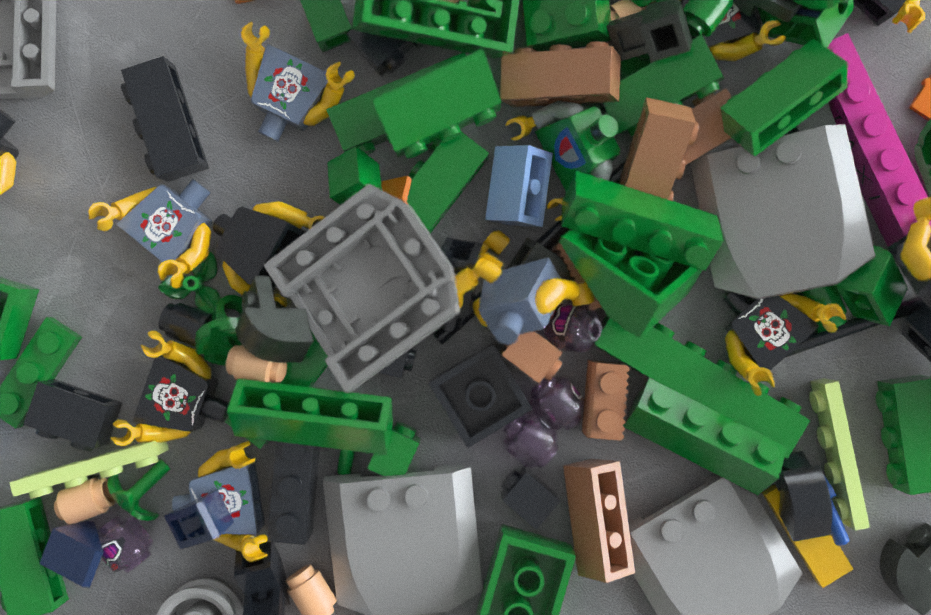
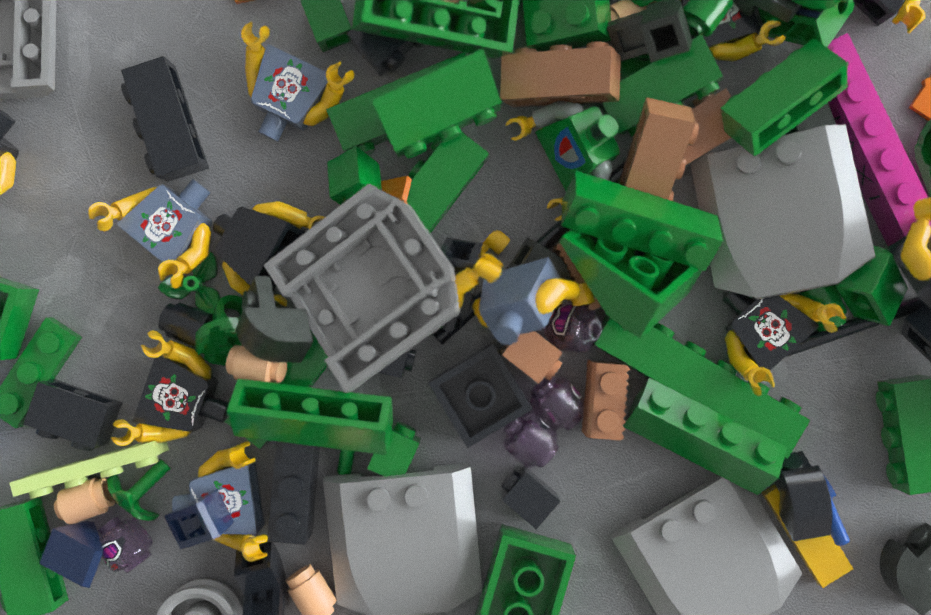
light blue brick [485,145,553,227] -> none
nougat brick [563,459,635,583] -> none
yellowish green plate [809,378,870,531] -> none

